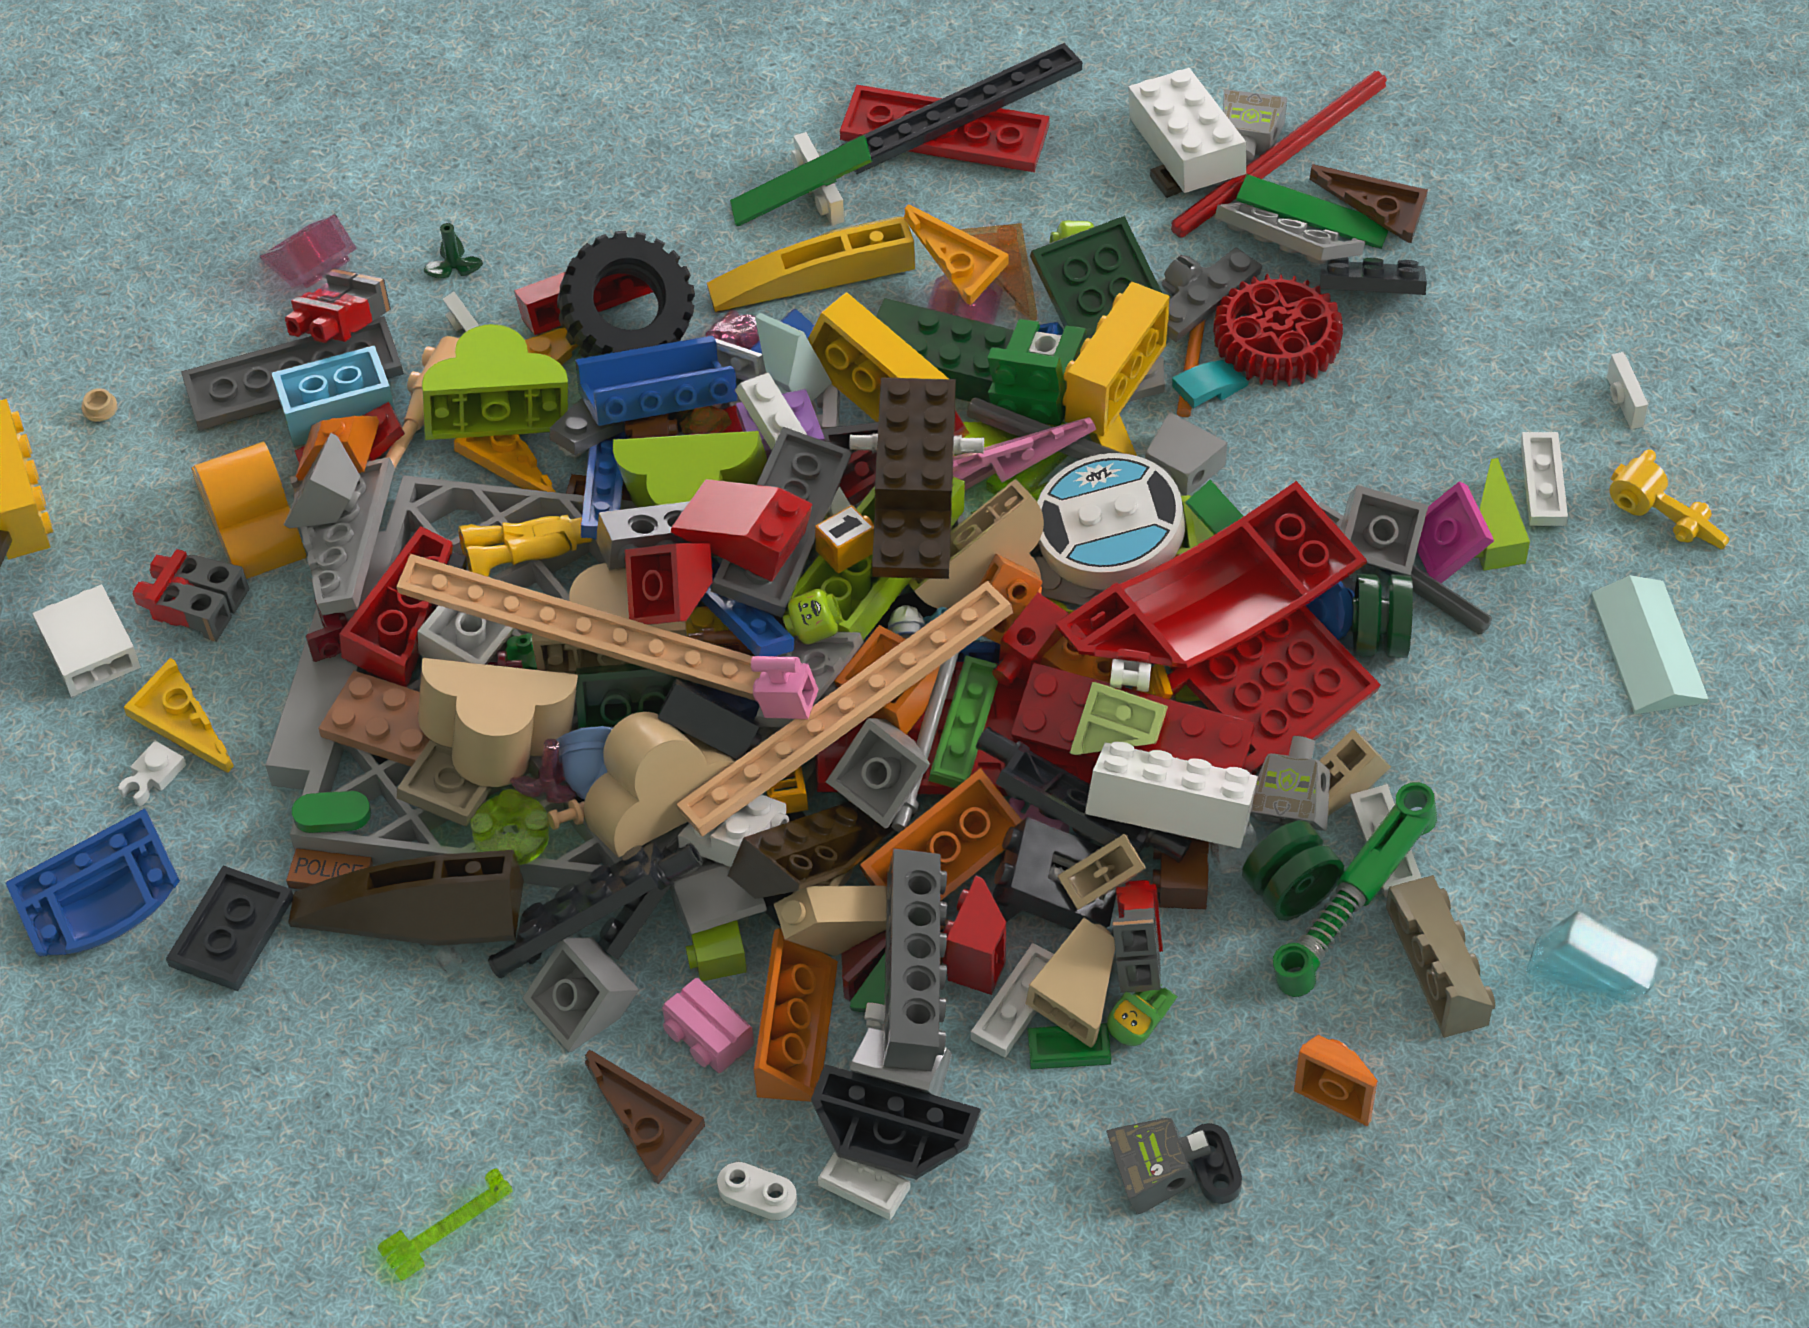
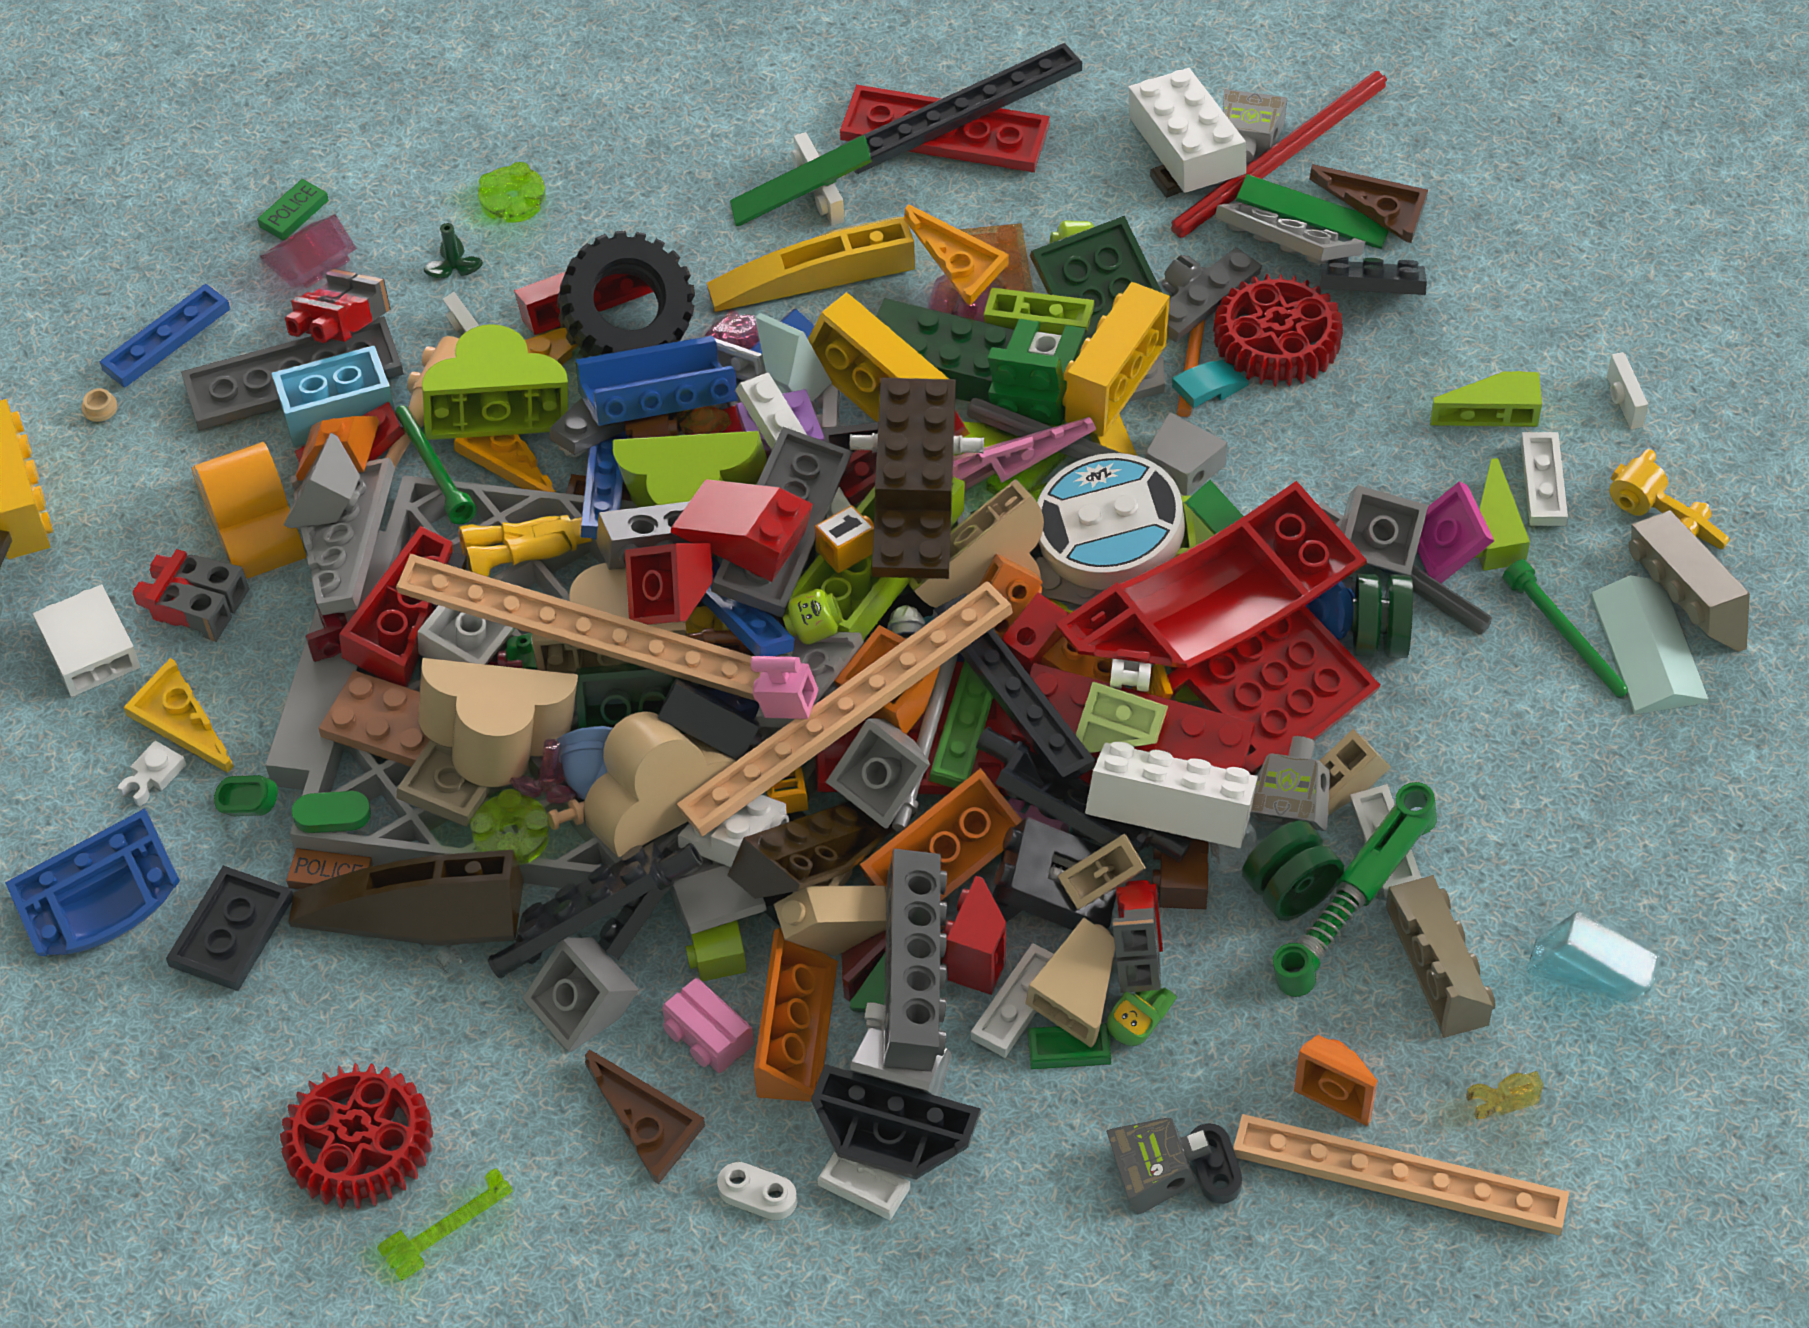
none -> blue plate [99,283,230,388]
none -> green tile [214,775,278,817]
none -> green tile [257,179,329,241]
none -> red gear [280,1063,433,1209]
none -> green piece [395,405,477,525]
none -> clear neon green plate [478,162,546,223]
none -> black plate [933,593,1095,786]
none -> lime slope [984,287,1095,335]
none -> light nougat plate [1233,1114,1569,1236]
none -> lime slope [1430,371,1542,427]
none -> clear yellow plate [1466,1071,1544,1119]
none -> green piece [1502,559,1628,697]
none -> wedge [1629,510,1750,652]

